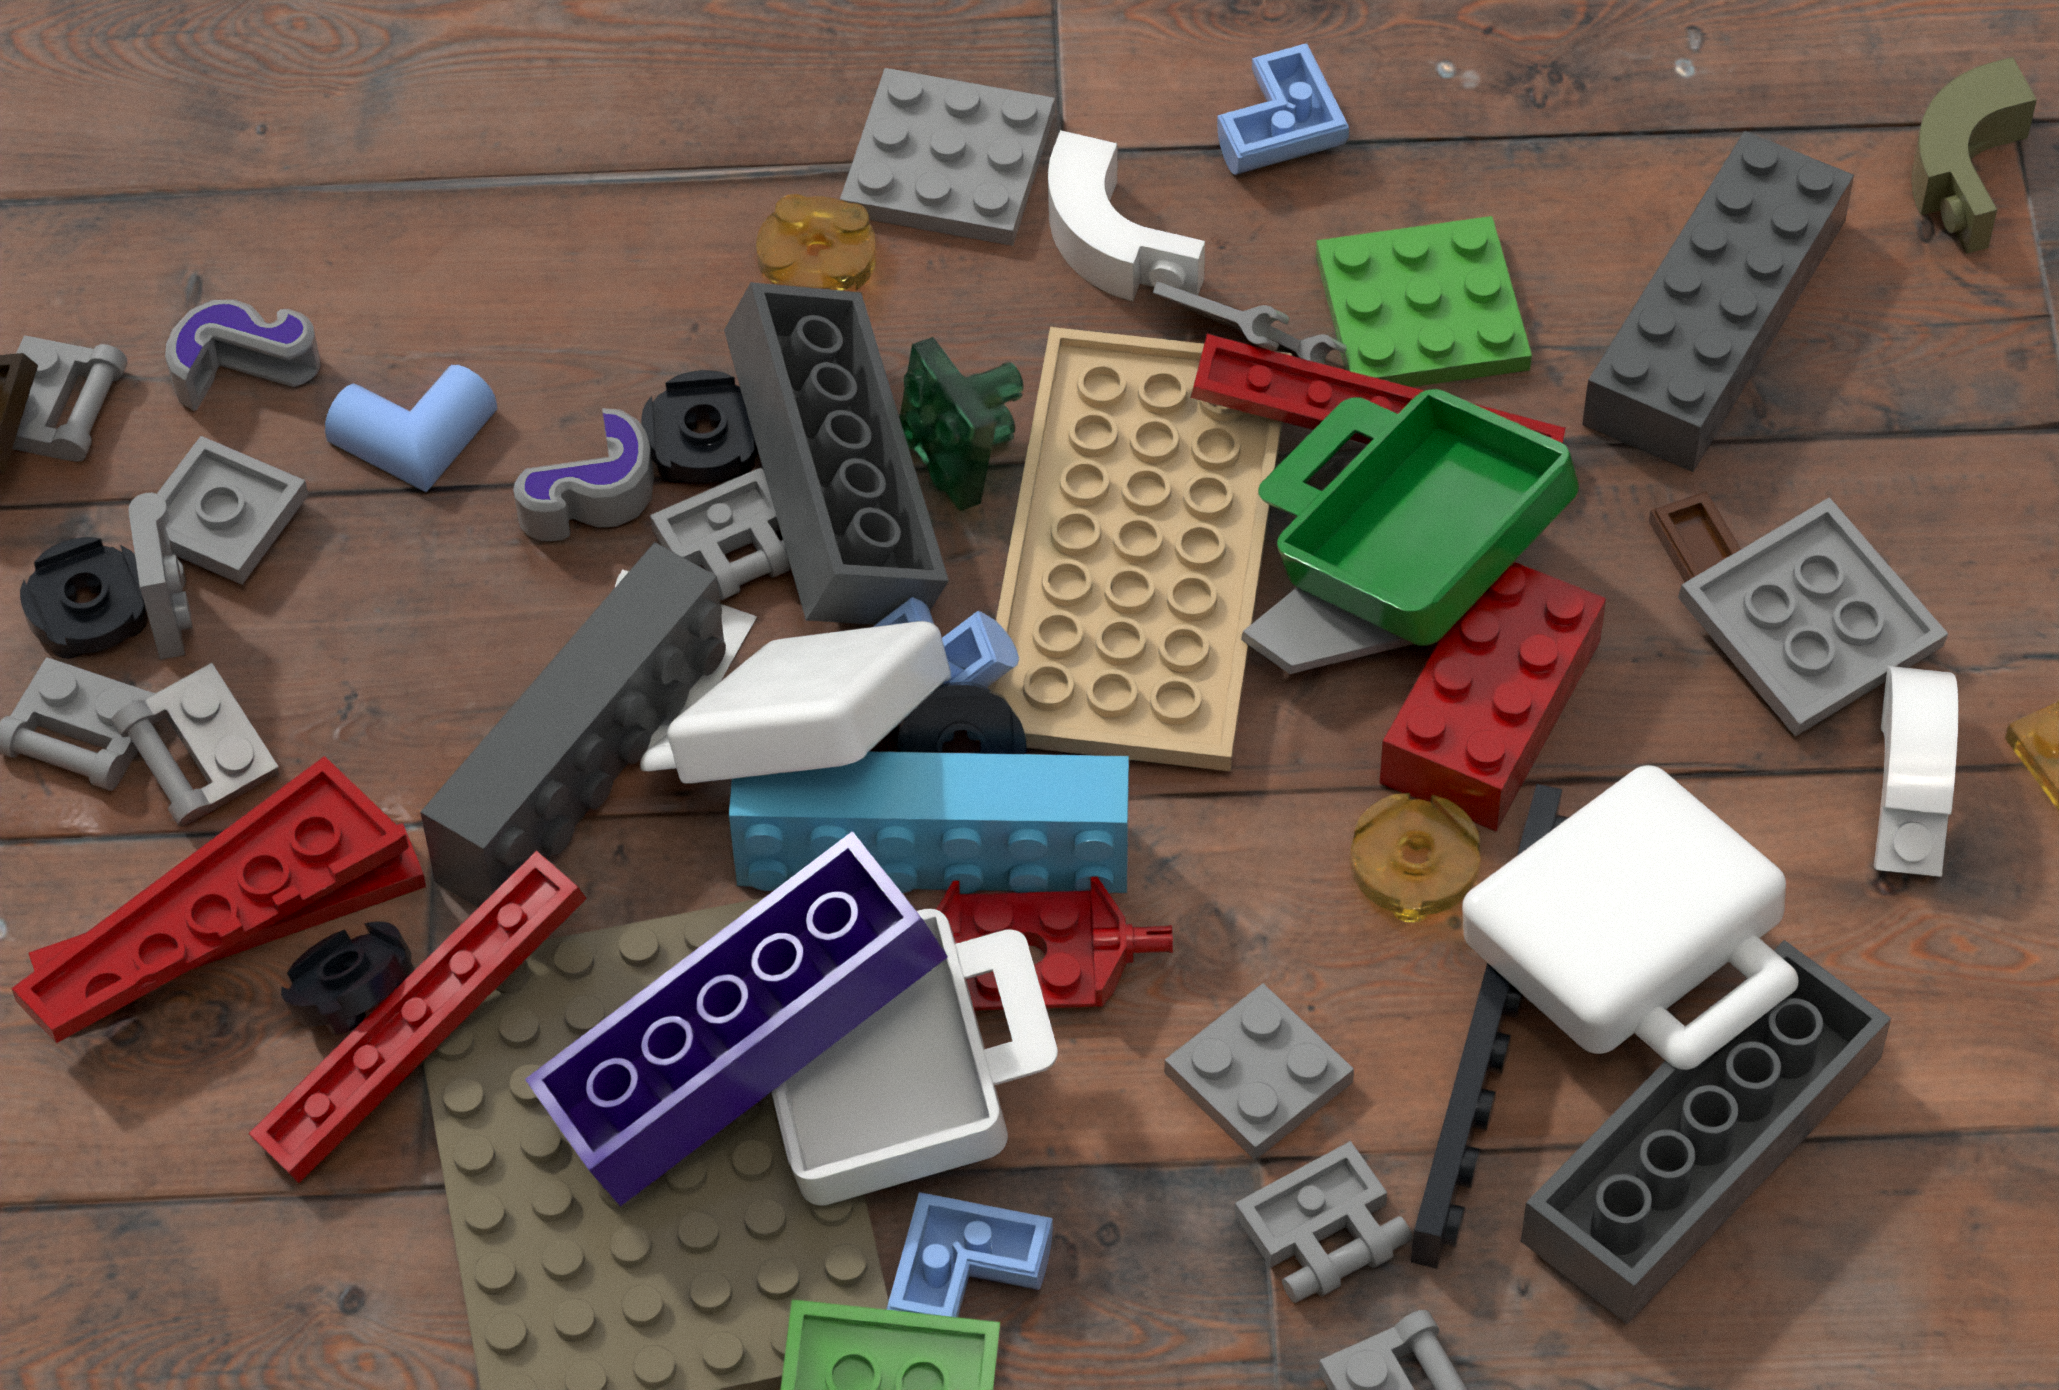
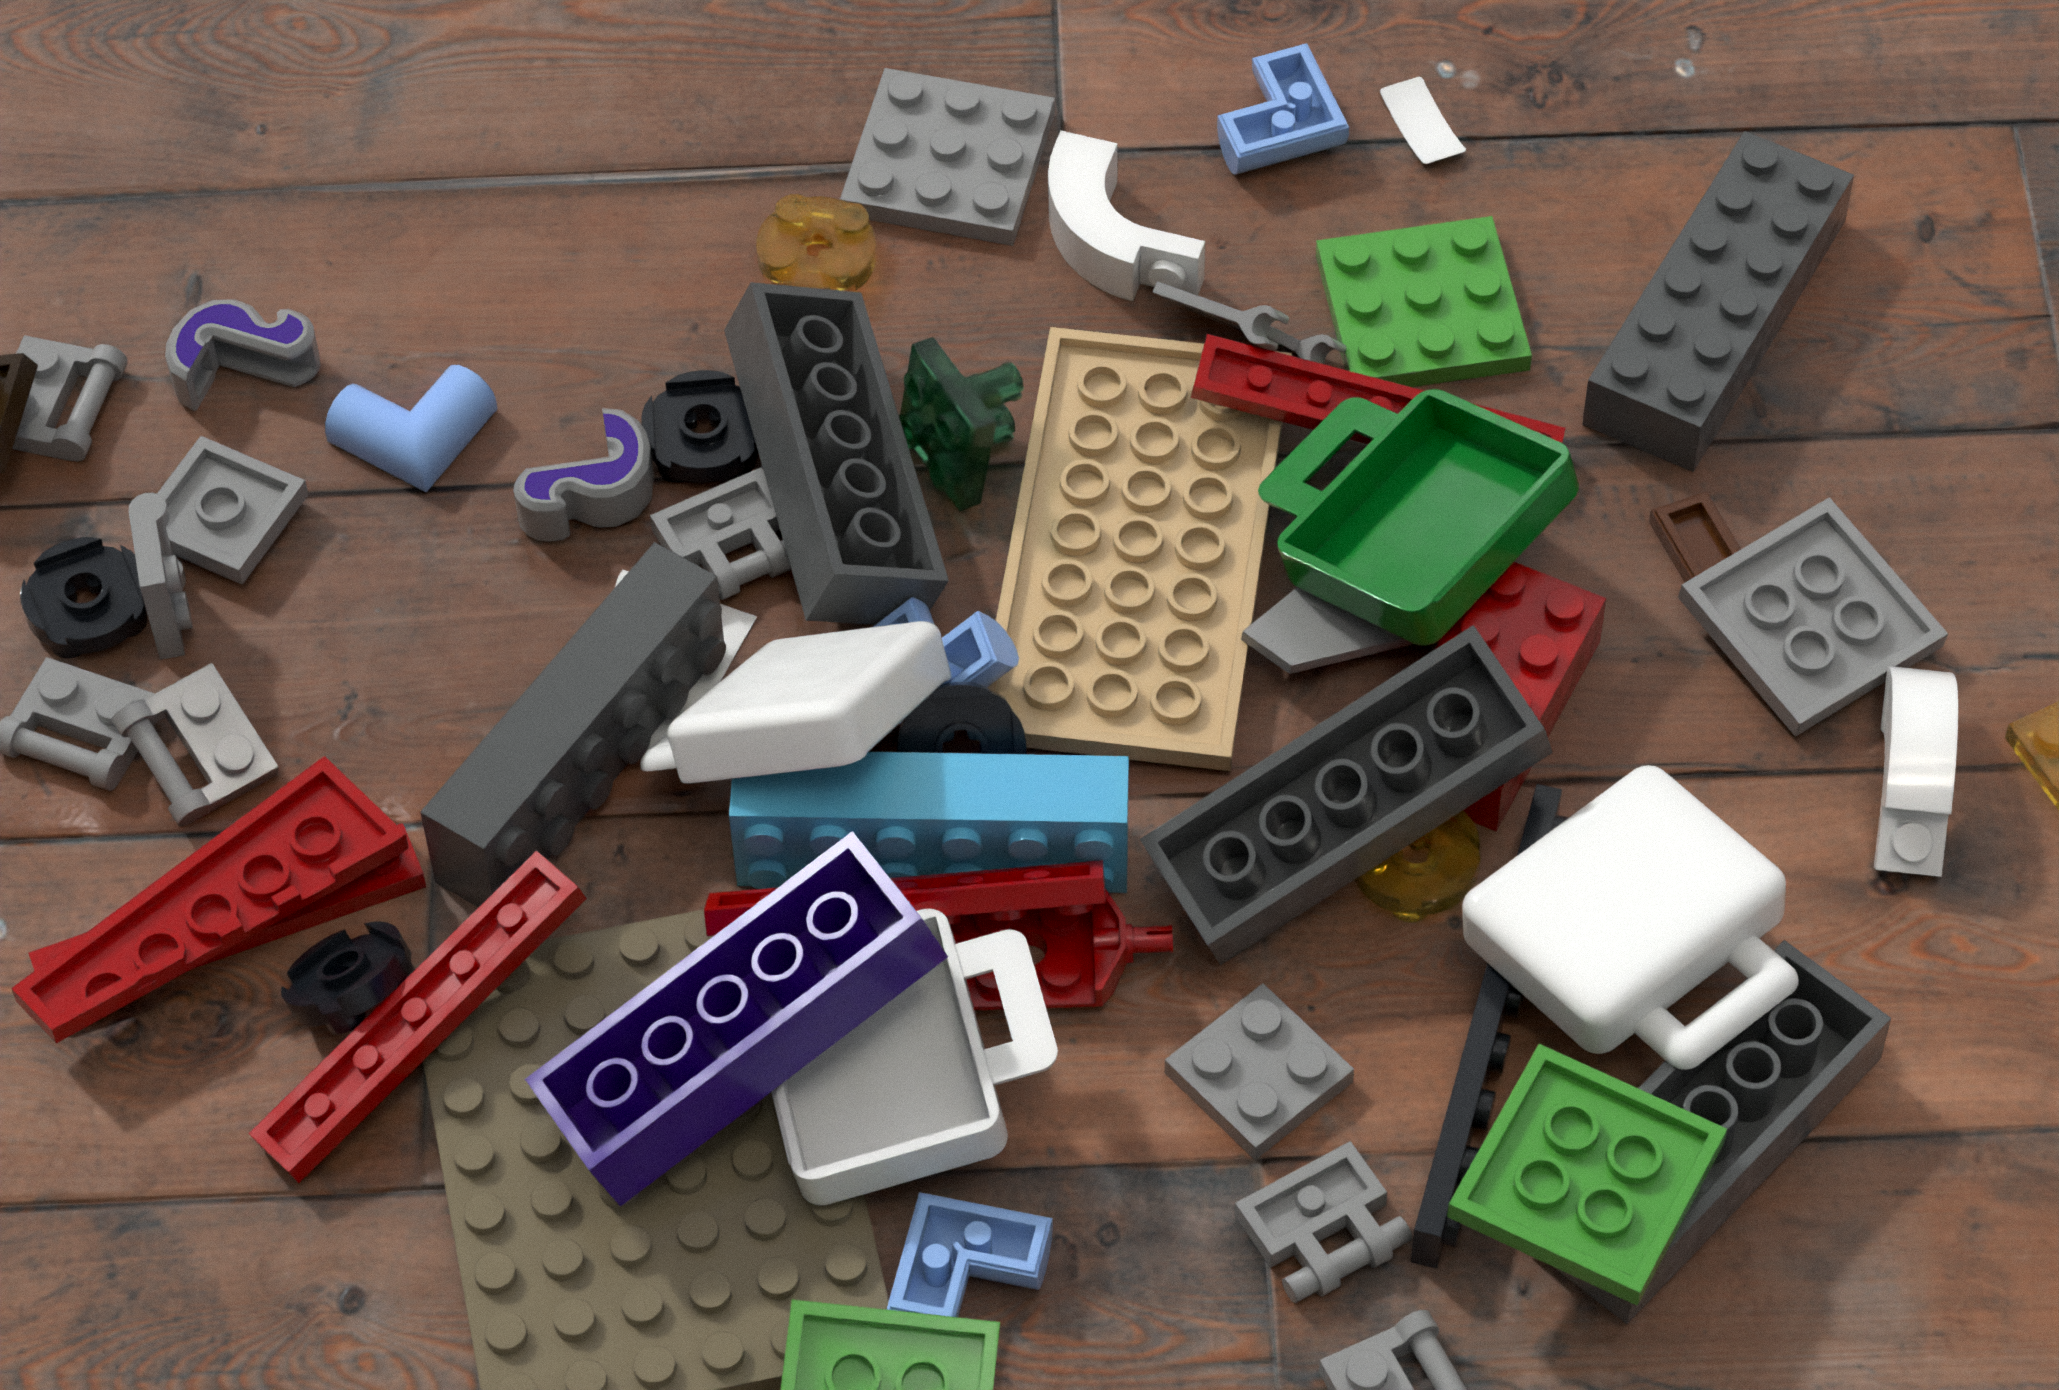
olive arch [1911,57,2037,254] -> none
none -> red plate [704,860,1105,936]
none -> dark grey brick [1140,625,1553,966]
none -> white sticker [1380,77,1466,164]
none -> bright green plate [1447,1044,1727,1306]

